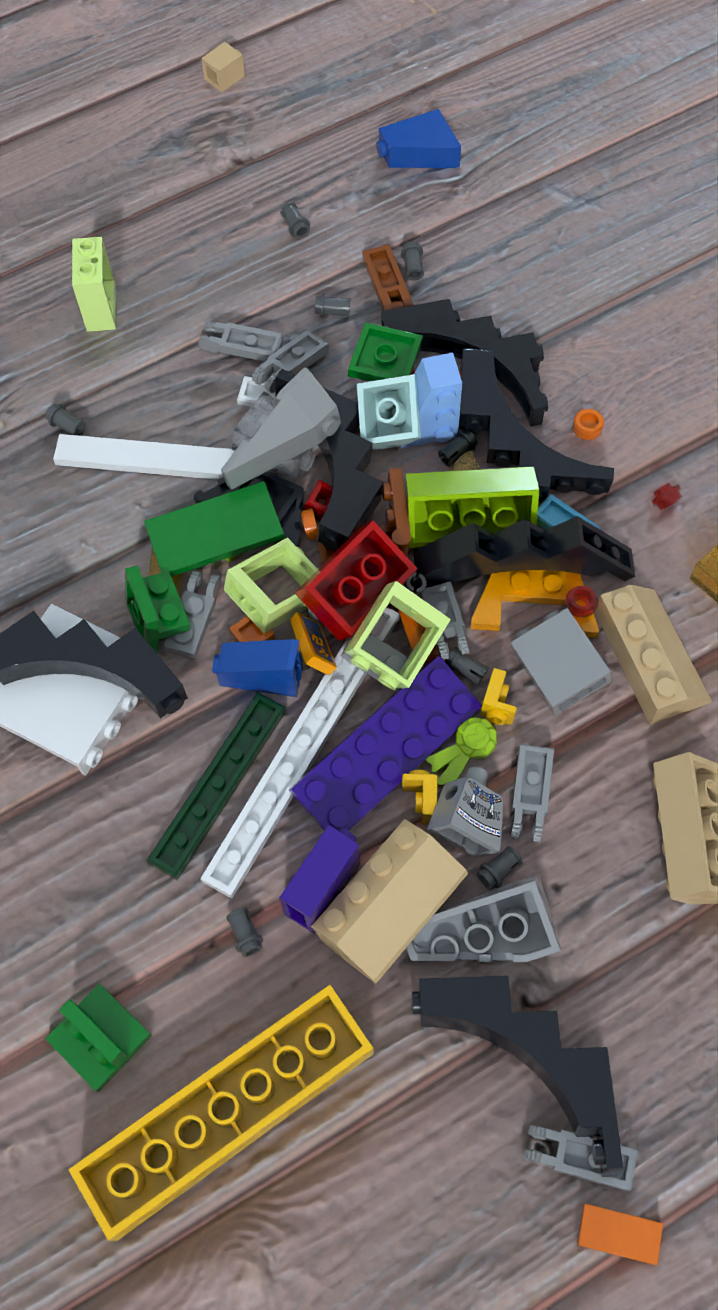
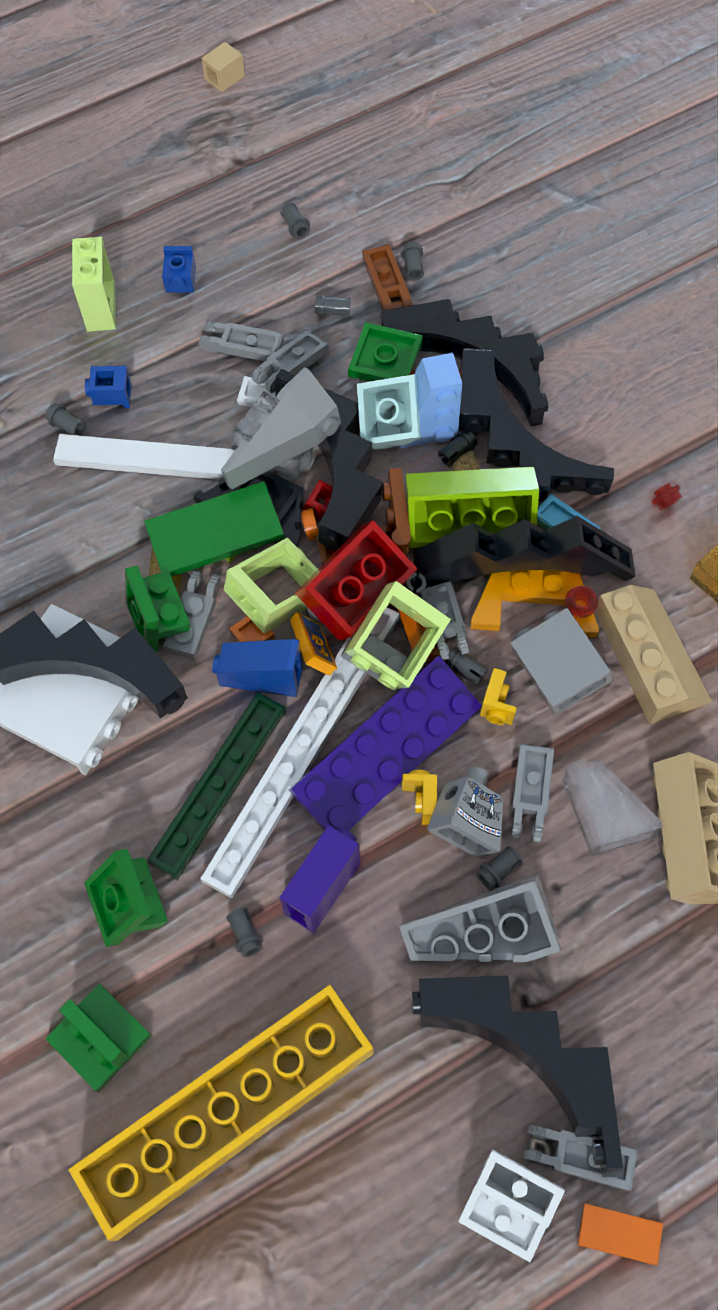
tan slope [311,819,468,984] -> none
blue slope [376,109,461,168] -> none
lime piece [426,718,497,786] -> none
orange tile [573,409,604,440] -> none
none -> green bracket [84,849,168,947]
none -> blue brick [85,366,132,408]
none -> blue brick [162,246,196,293]
none -> white brick [458,1149,565,1262]
none -> clear slope [563,759,663,856]

